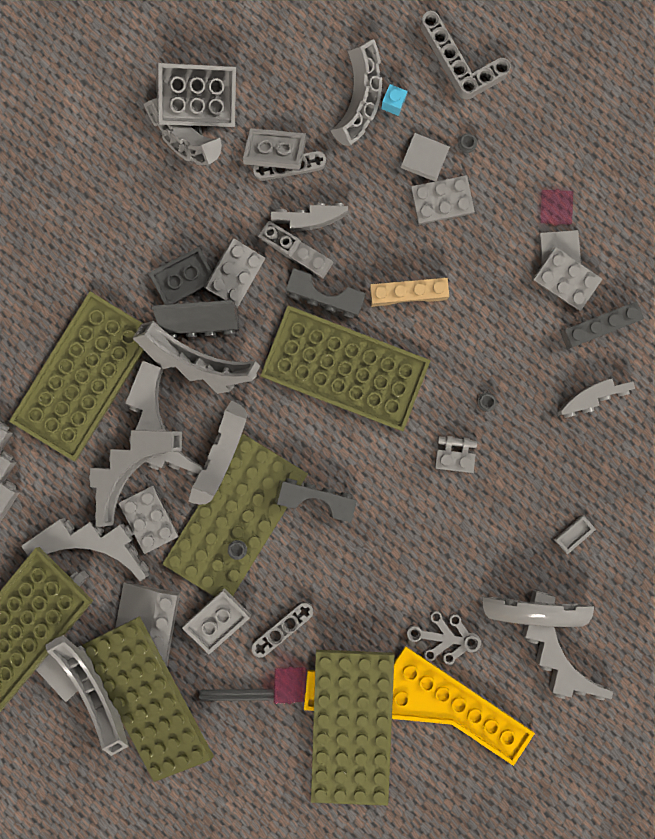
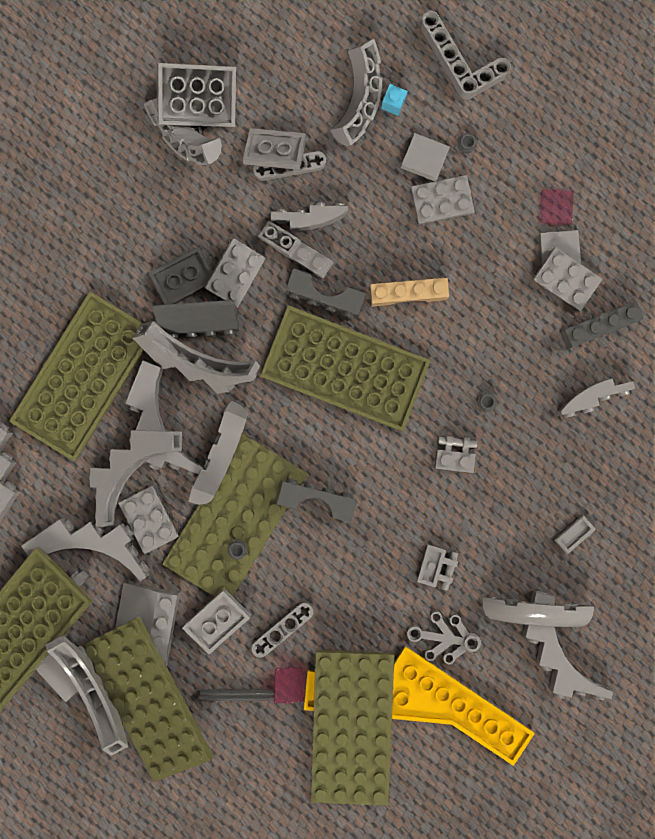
none -> light grey plate [417,544,459,591]

